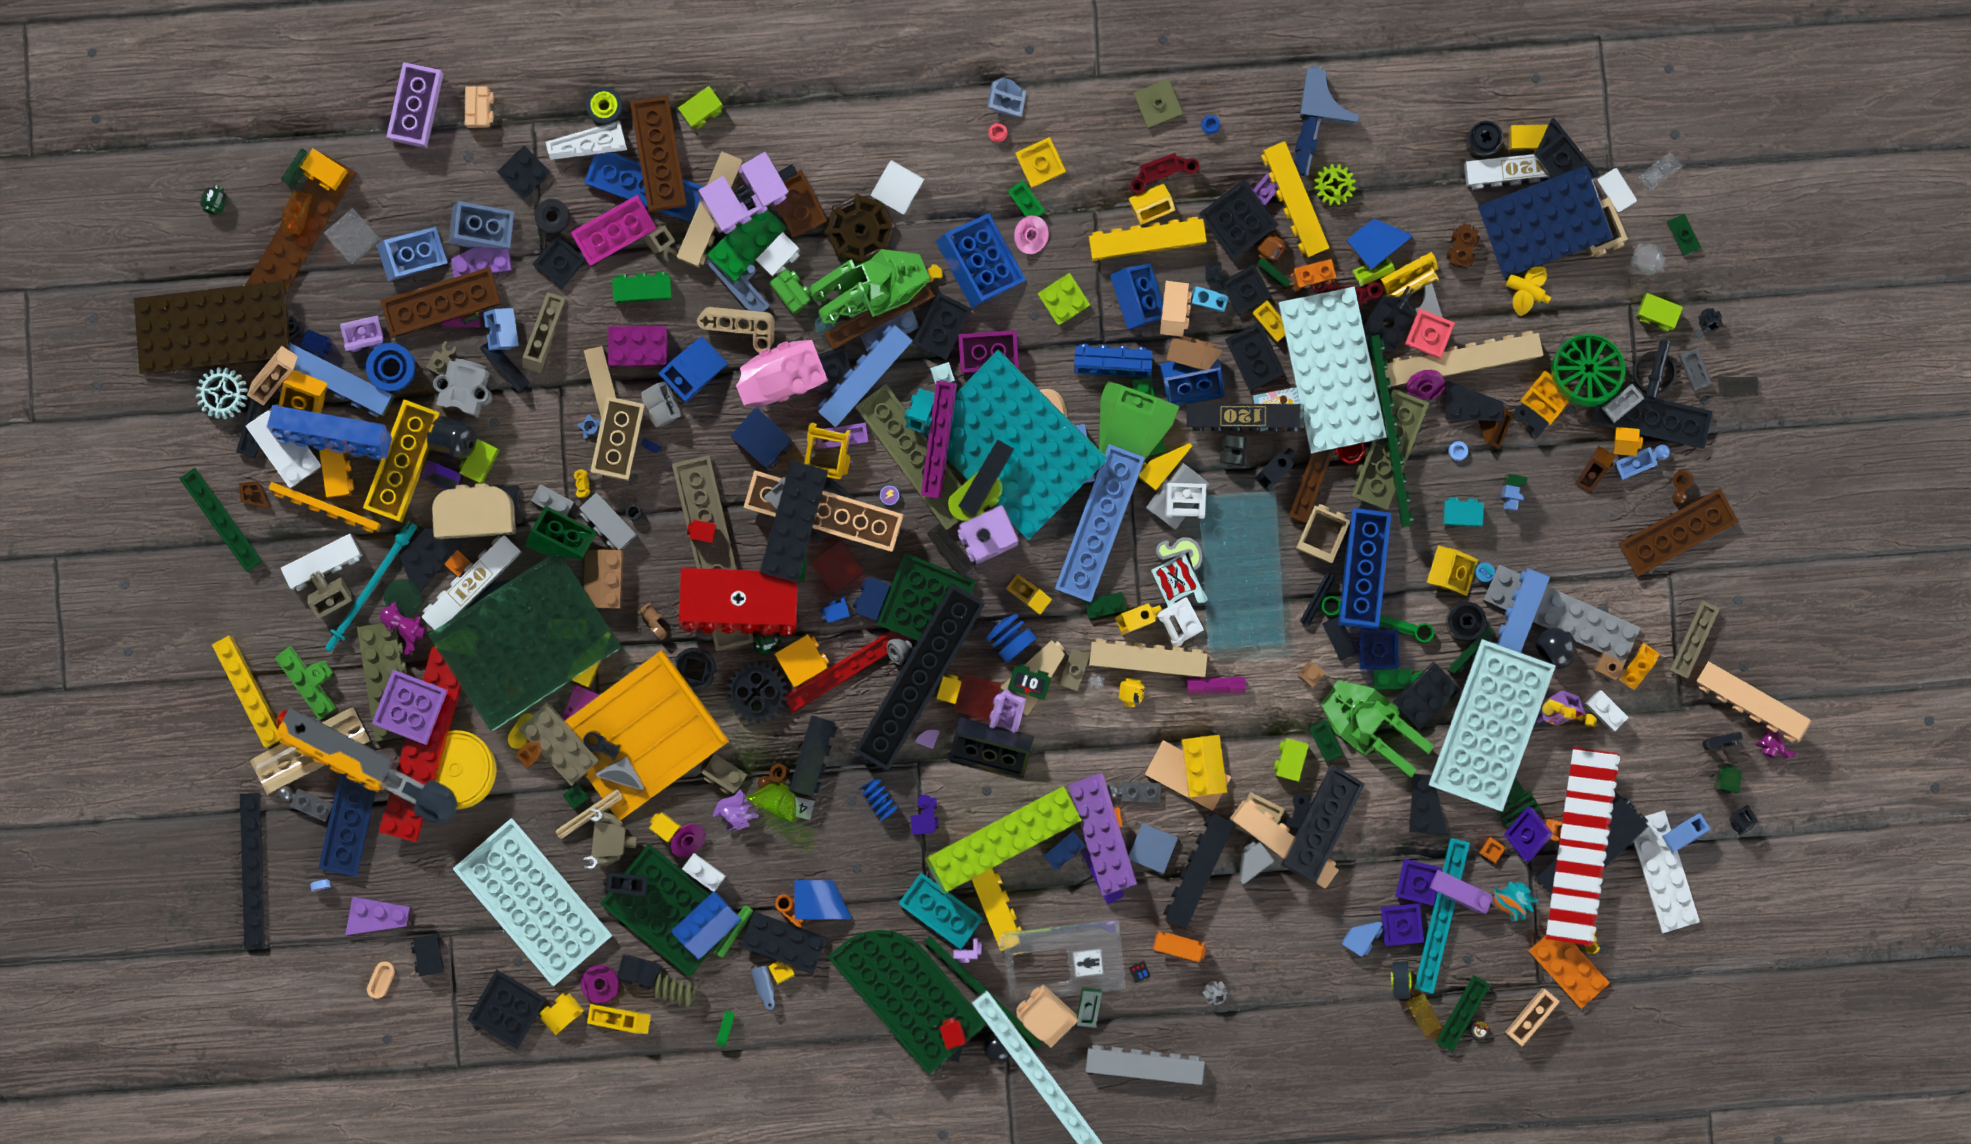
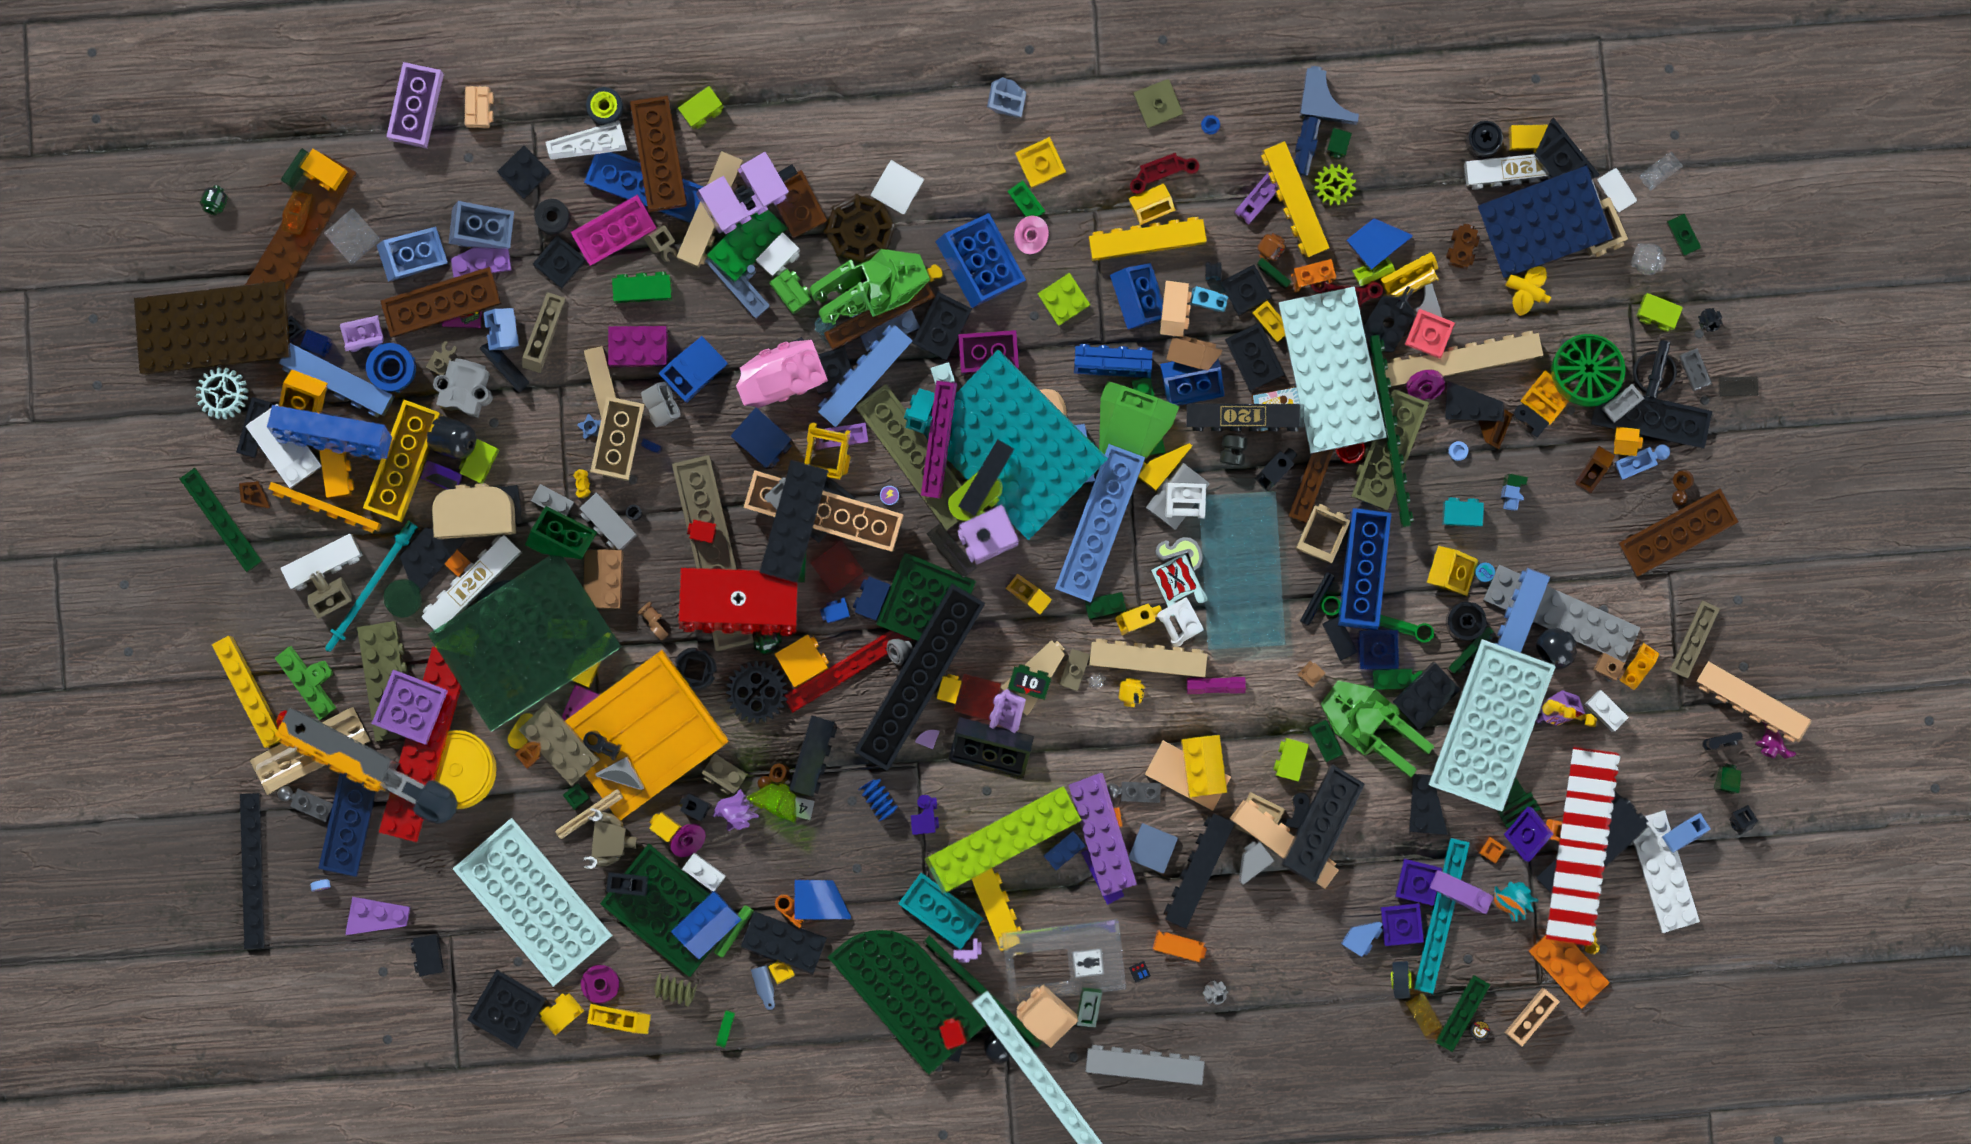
light nougat brick [247,346,298,405] -> none
light nougat tile [367,961,395,999] -> none
magenta animal [380,601,424,656] -> none
black brick [617,954,662,990] -> none
tan beam [697,307,775,352] -> none
blue wheel [985,613,1037,664] -> none
coral plate [988,123,1007,143] -> none
black plate [1198,179,1279,260] -> none
none -> black brick [679,793,712,821]
none -> dark green brick [1326,128,1352,159]

